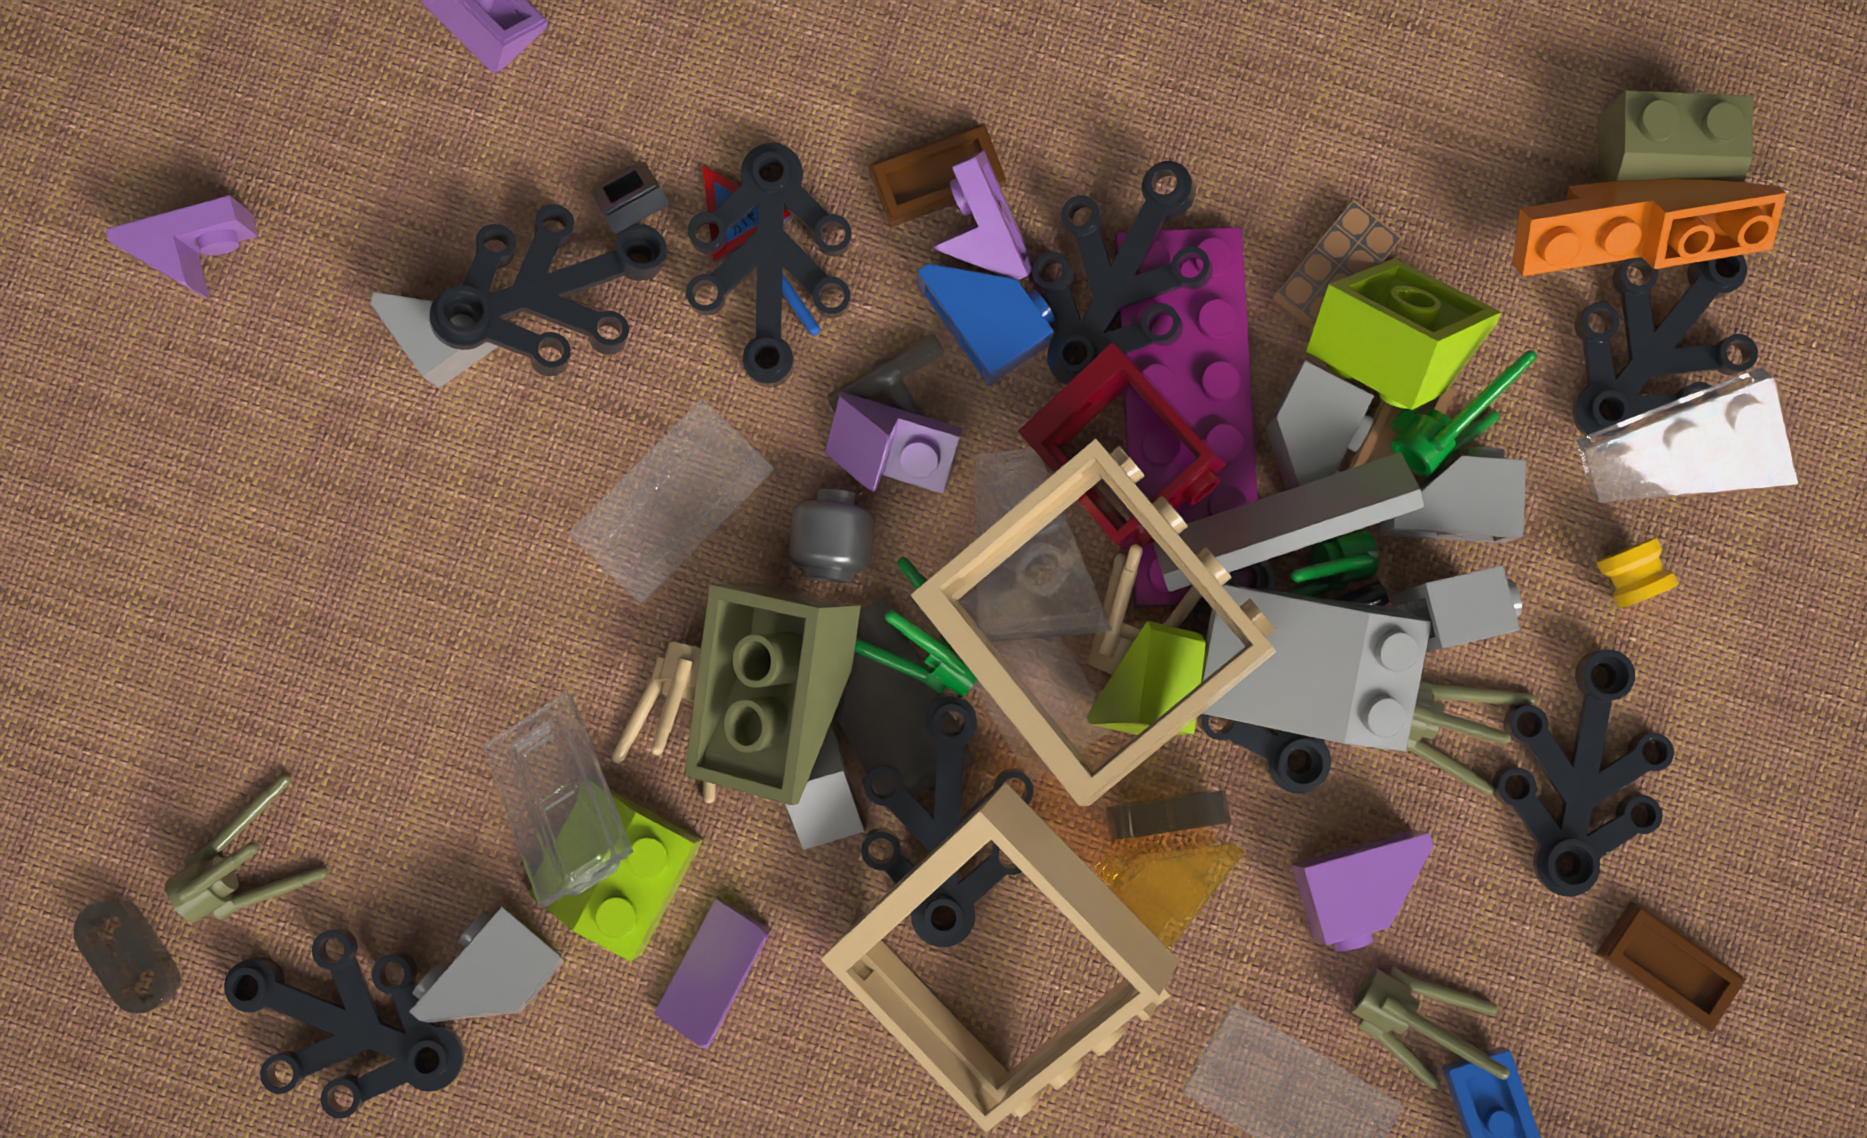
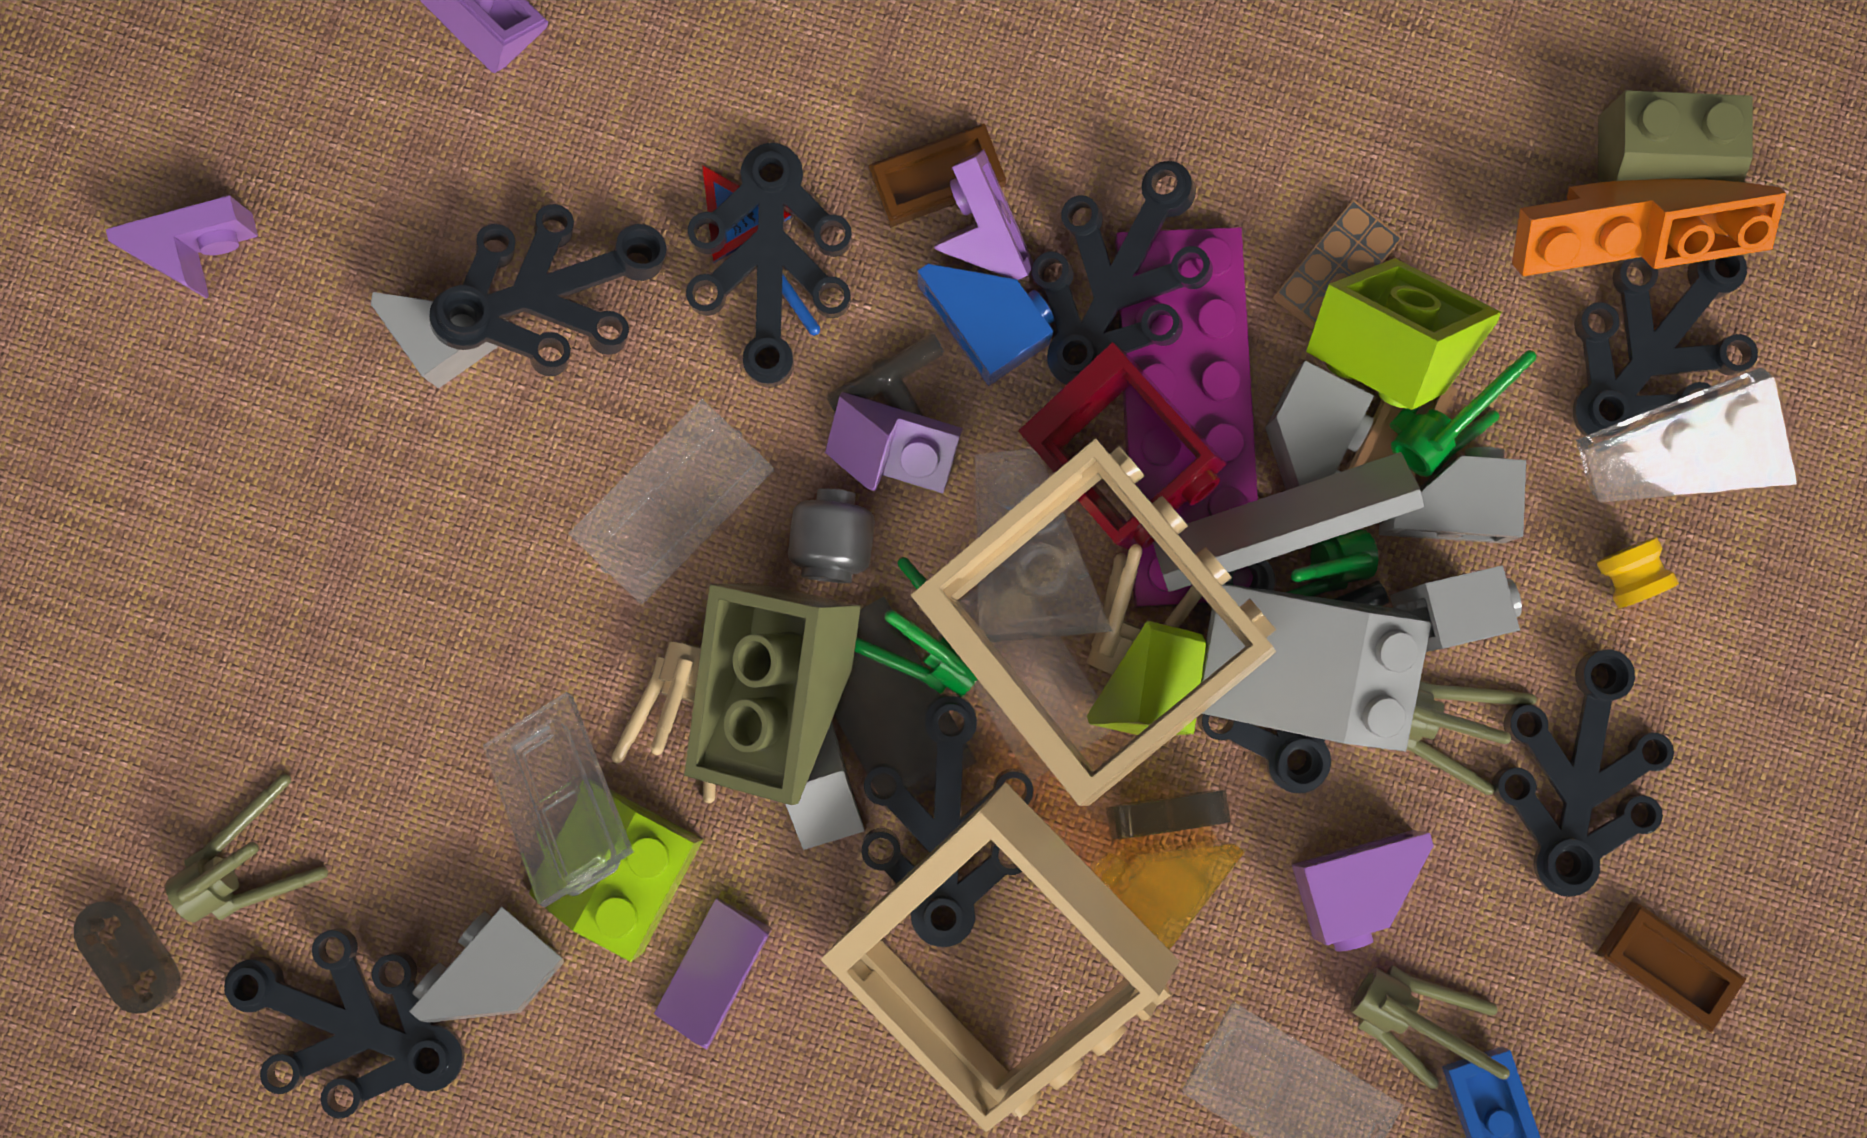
black tile [591,161,670,234] -> none

